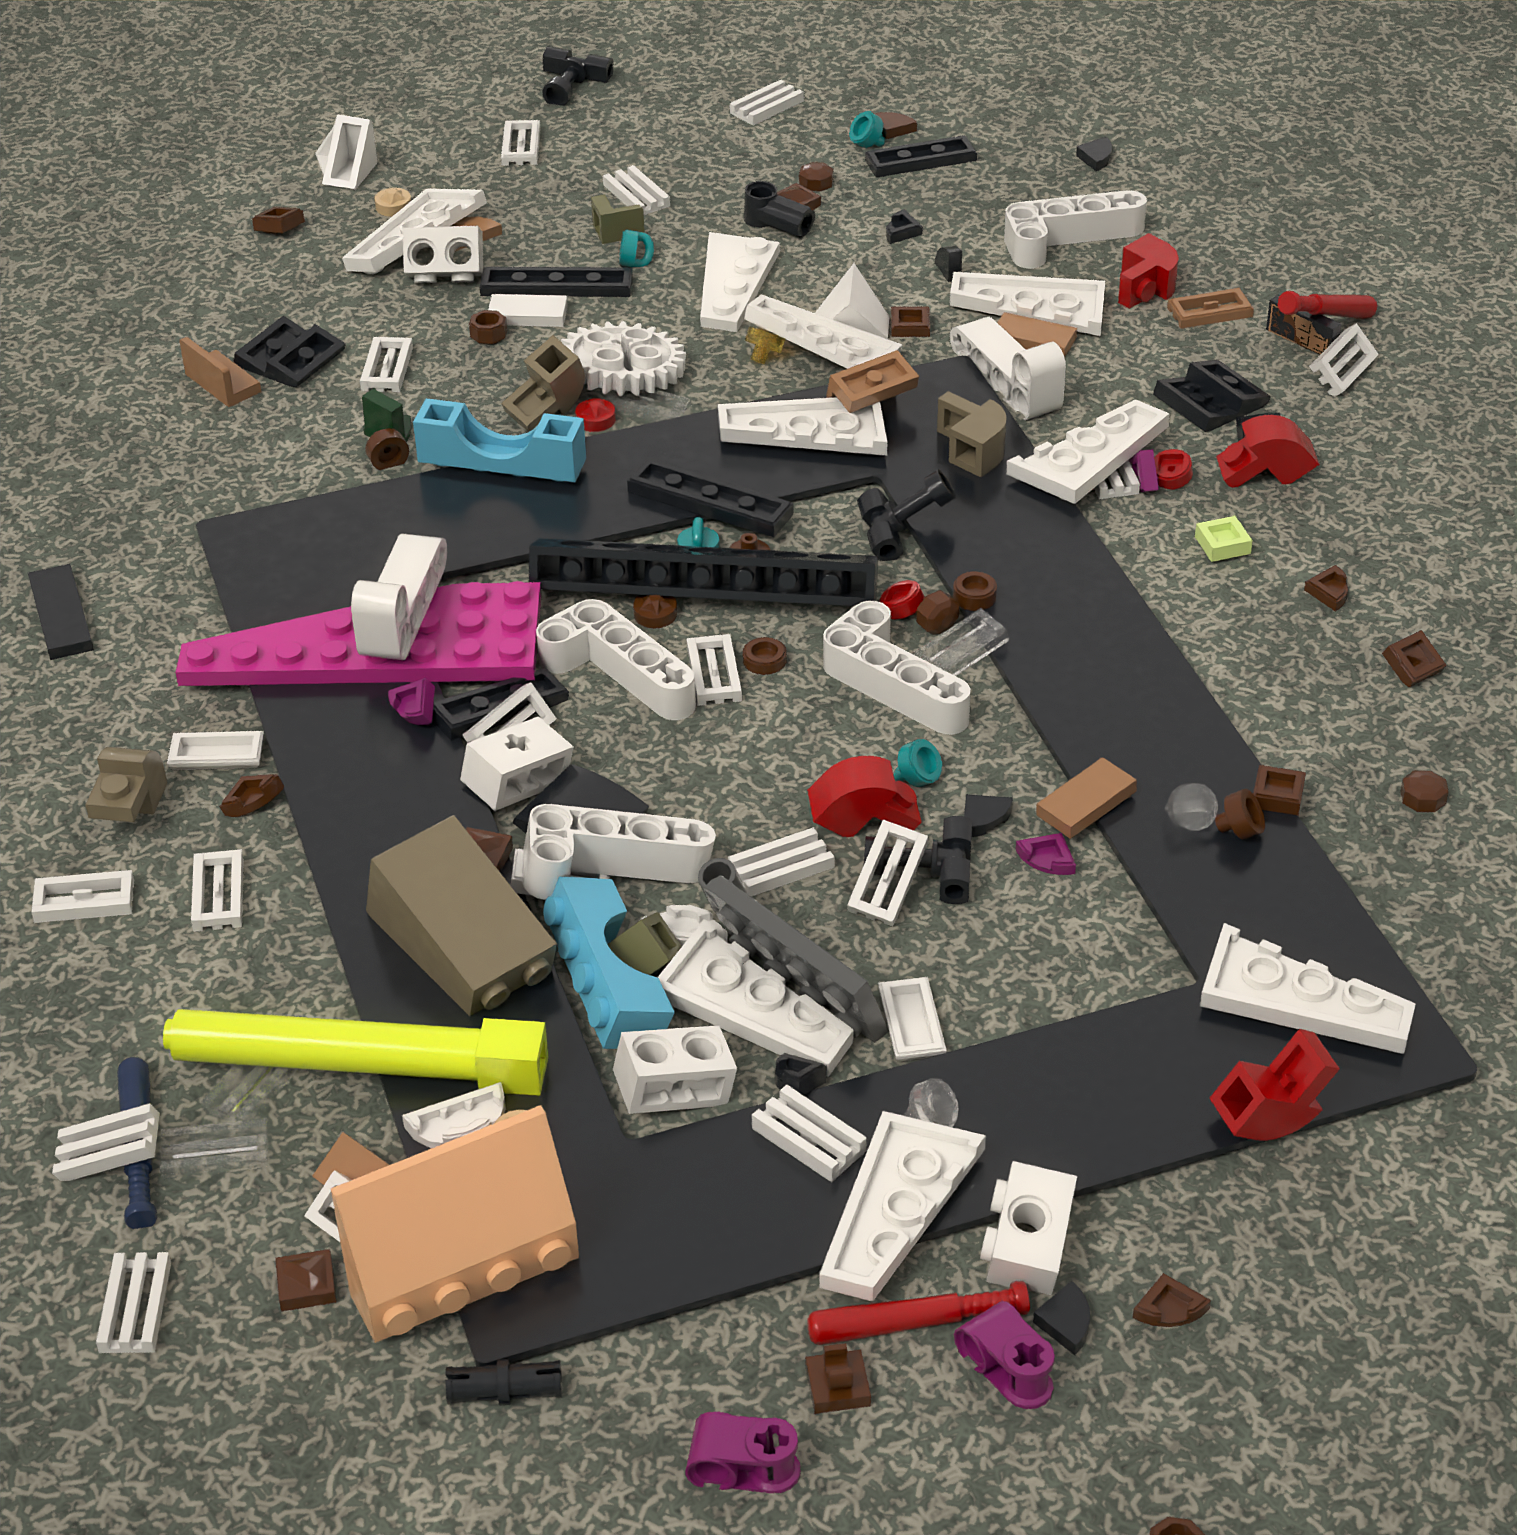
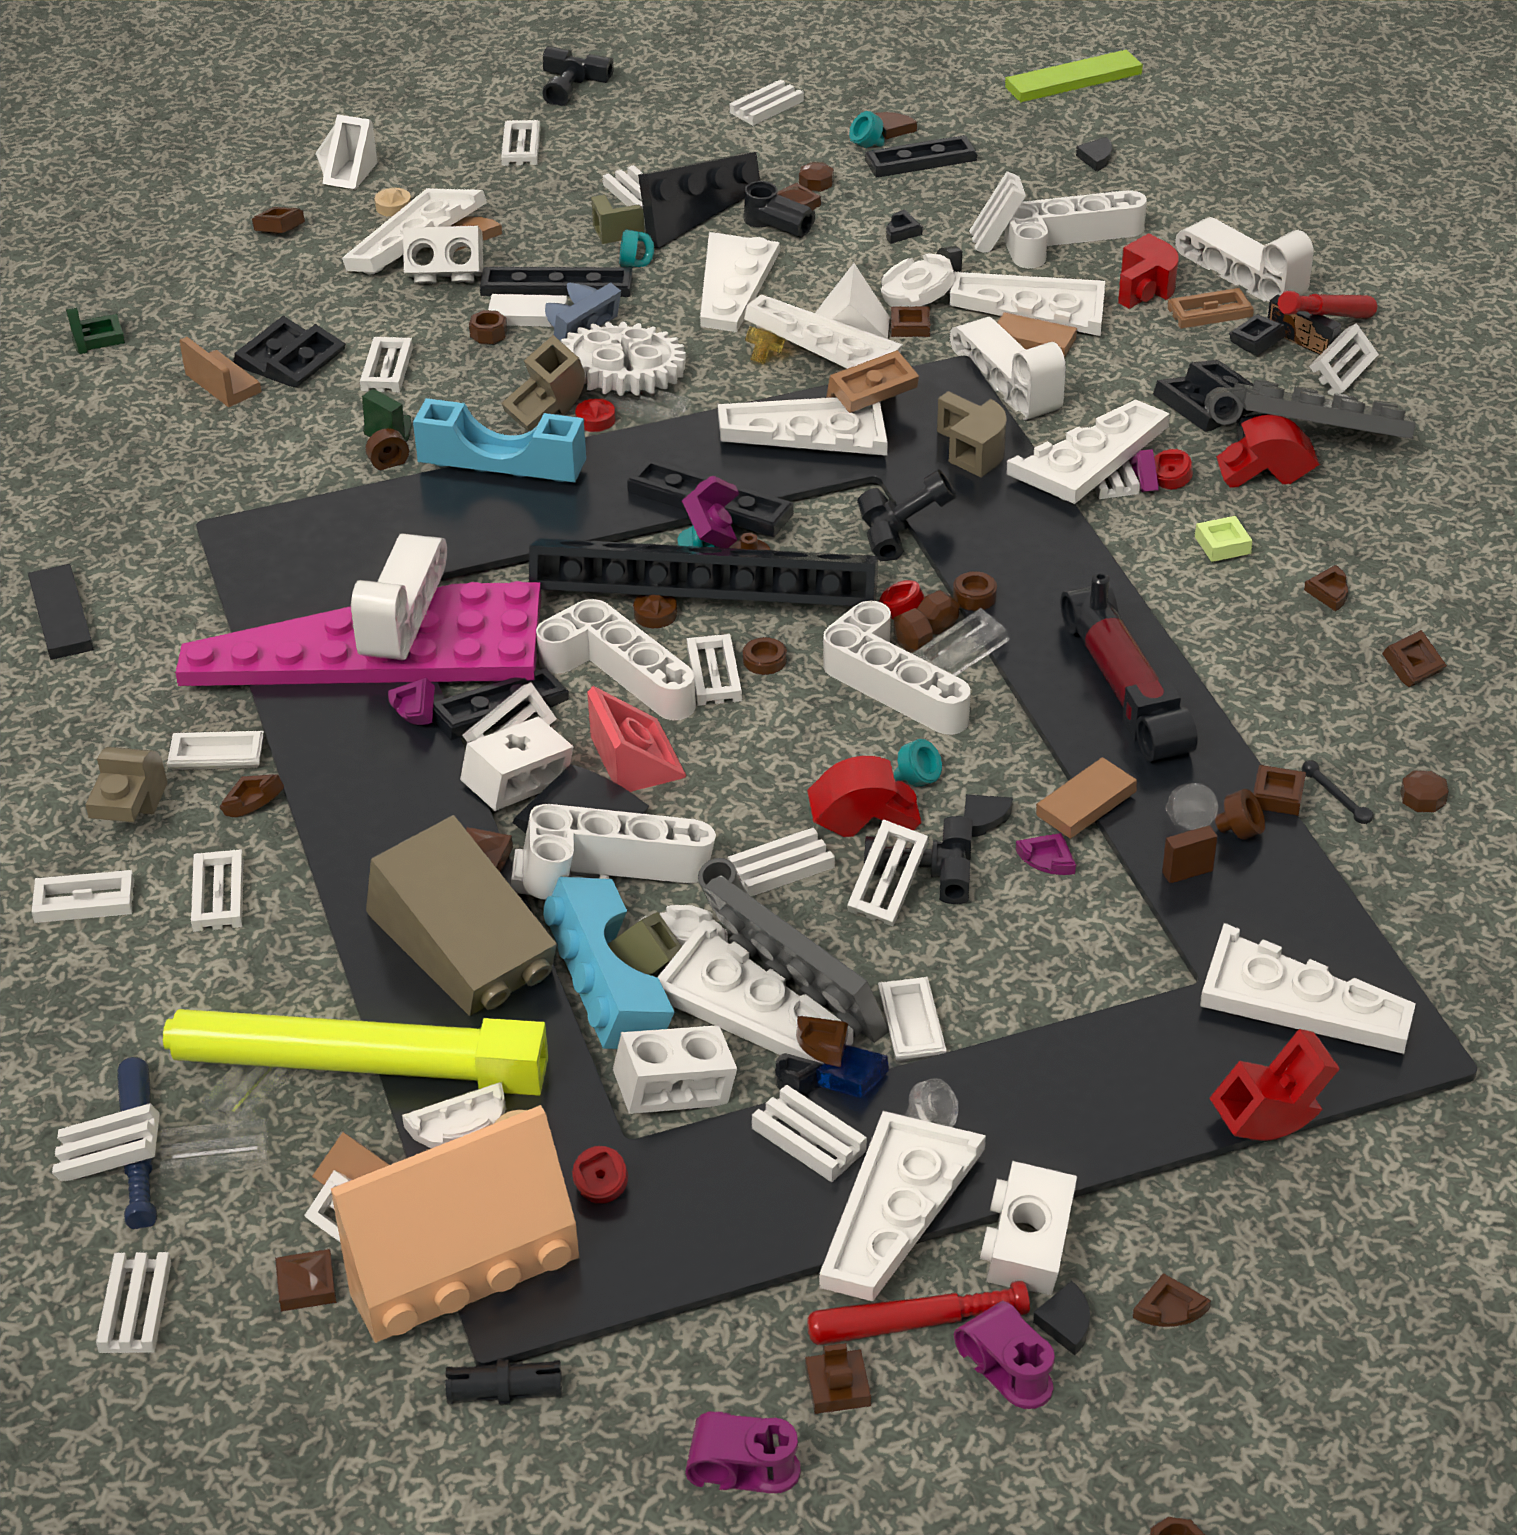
none -> dark green tile [66,308,125,355]
none -> sand blue tile [545,282,621,341]
none -> red tile [572,1146,628,1203]
none -> coral slope [587,686,686,792]
none -> black wing [638,152,760,248]
none -> magenta bracket [682,476,739,548]
none -> reddish brown tile [796,1016,849,1067]
none -> clear blue tile [816,1045,889,1098]
none -> white tile [880,254,955,307]
none -> reddish brown tile [893,608,933,653]
none -> white tile [969,171,1026,253]
none -> lime tile [1005,49,1143,103]
none -> black piece [1060,573,1198,762]
none -> reddish brown tile [1162,825,1217,883]
none -> white beam [1175,217,1313,302]
none -> dark grey hinge [1205,380,1416,439]
none -> black tile [1229,314,1286,356]
none -> black hinge [1301,760,1373,824]

